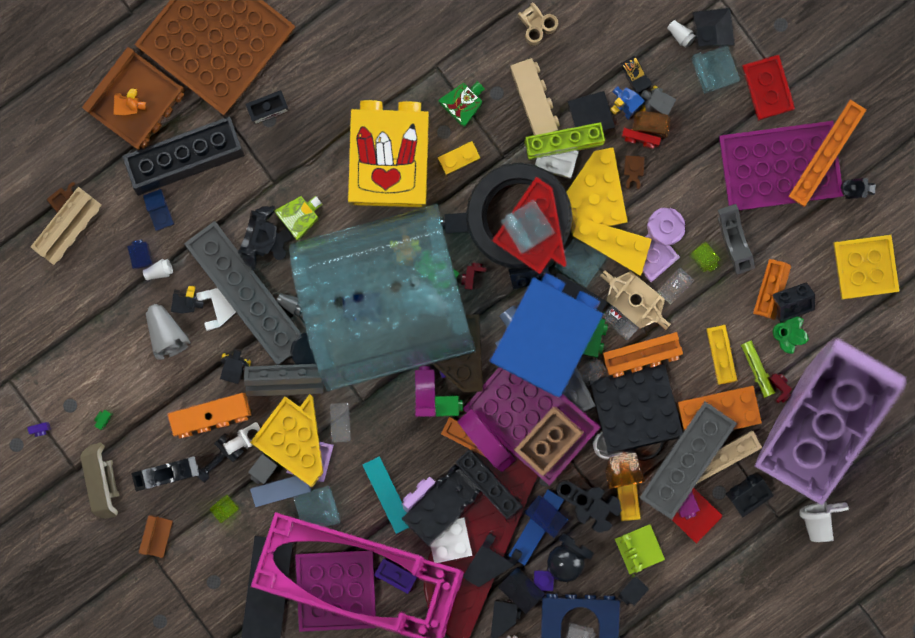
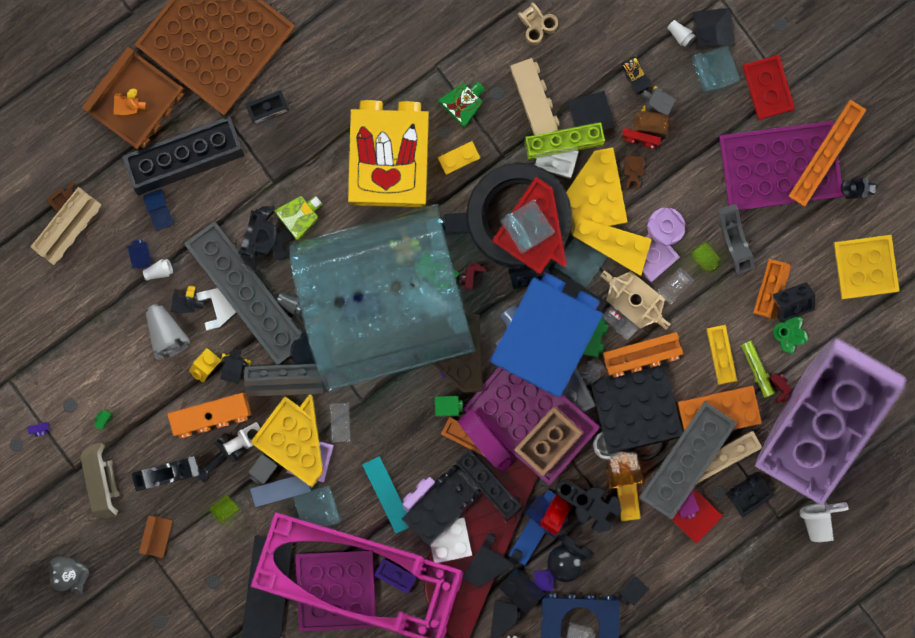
magenta arch [415,366,435,417] -> none
blue piece [610,86,645,119] -> none
lime hinge [615,524,665,574] -> none
none -> dark grey piece [49,556,89,595]
none -> yellow bracket [189,348,221,383]
none -> red plate [539,494,572,535]

